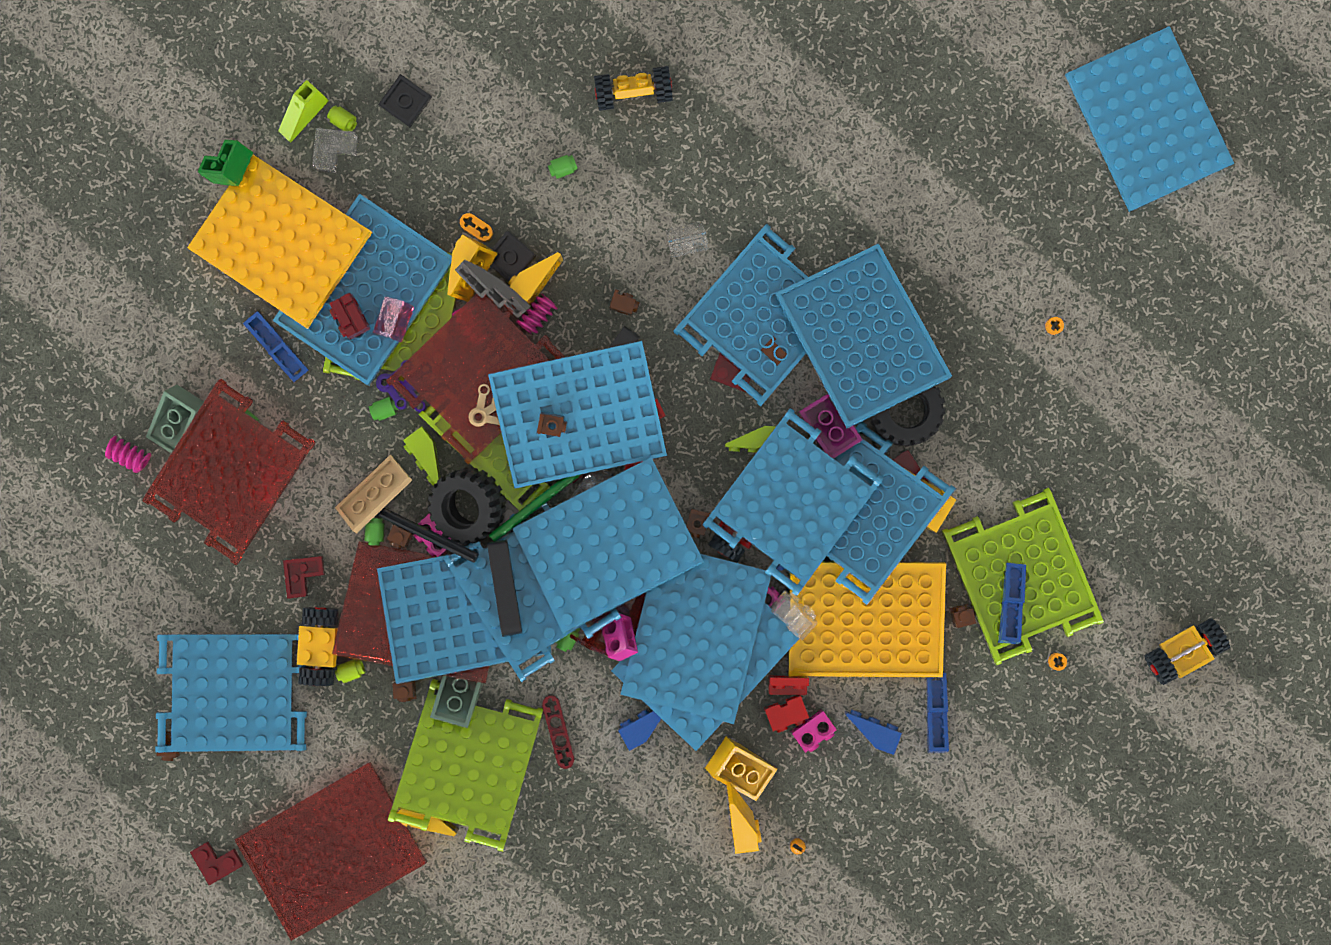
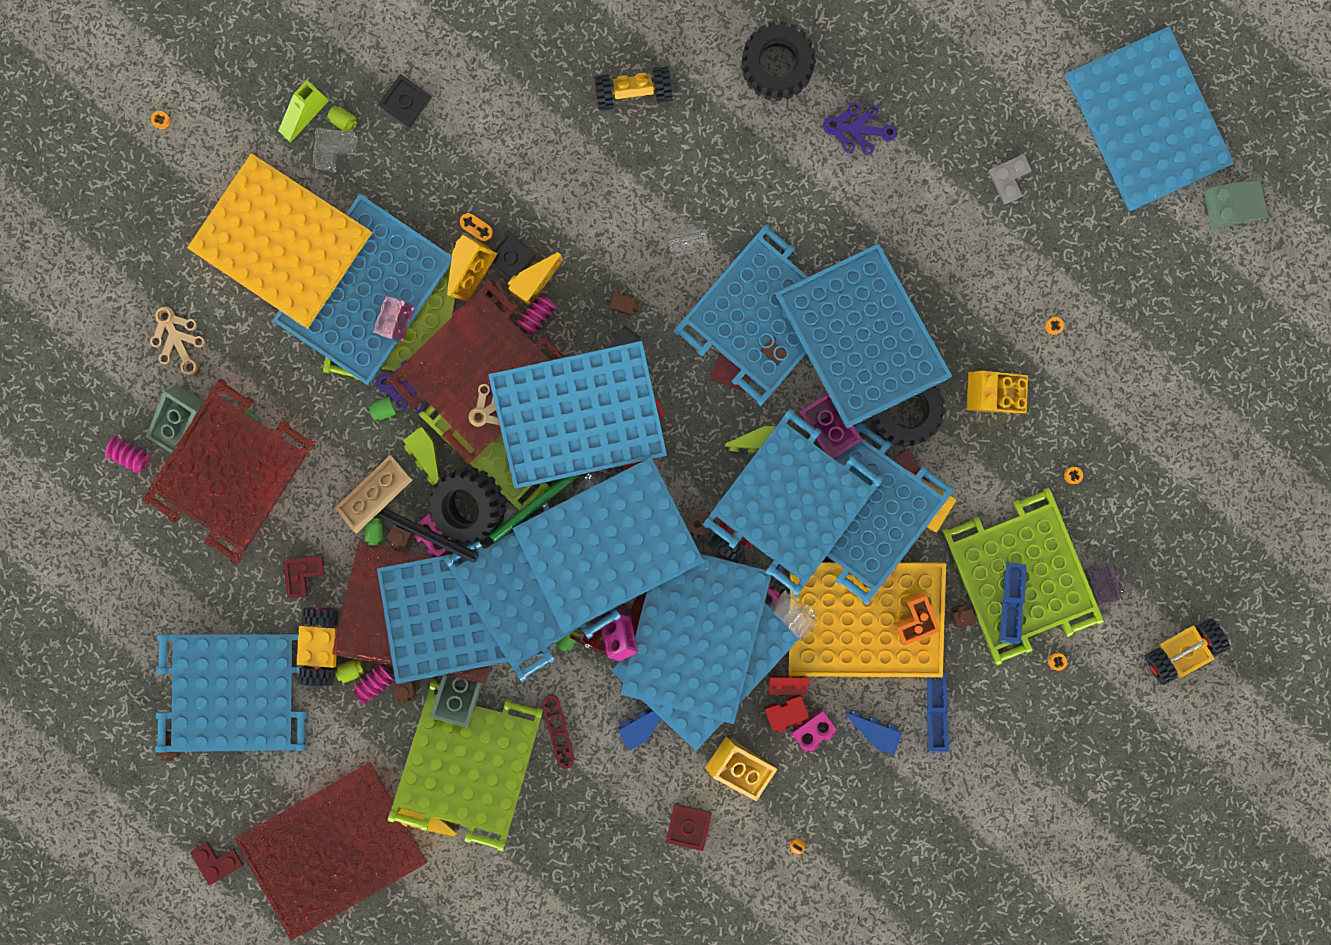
green brick [197,140,253,186] -> none
blue slope [243,310,308,382] -> none
dark red brick [329,293,371,340] -> none
dark grey slope [455,260,531,318] -> none
black beam [487,539,522,637] -> none
reddish brown brick [537,412,567,437] -> none
bright green brick [548,155,577,179] -> none
yellow slope [726,782,762,854] -> none
none -> tan plant [150,307,206,375]
none -> light orange bush [151,111,170,129]
none -> dark pink piece [353,663,395,705]
none -> dark red plate [666,803,712,851]
none -> black tyre [741,22,816,101]
none -> dark purple plant [823,102,897,155]
none -> orange brick [894,591,940,646]
none -> yellow slope [967,371,1028,413]
none -> light grey plate [989,154,1032,205]
none -> light orange bush [1064,467,1083,484]
none -> clear purple bracket [1085,562,1124,606]
none -> sand green slope [1204,180,1268,229]

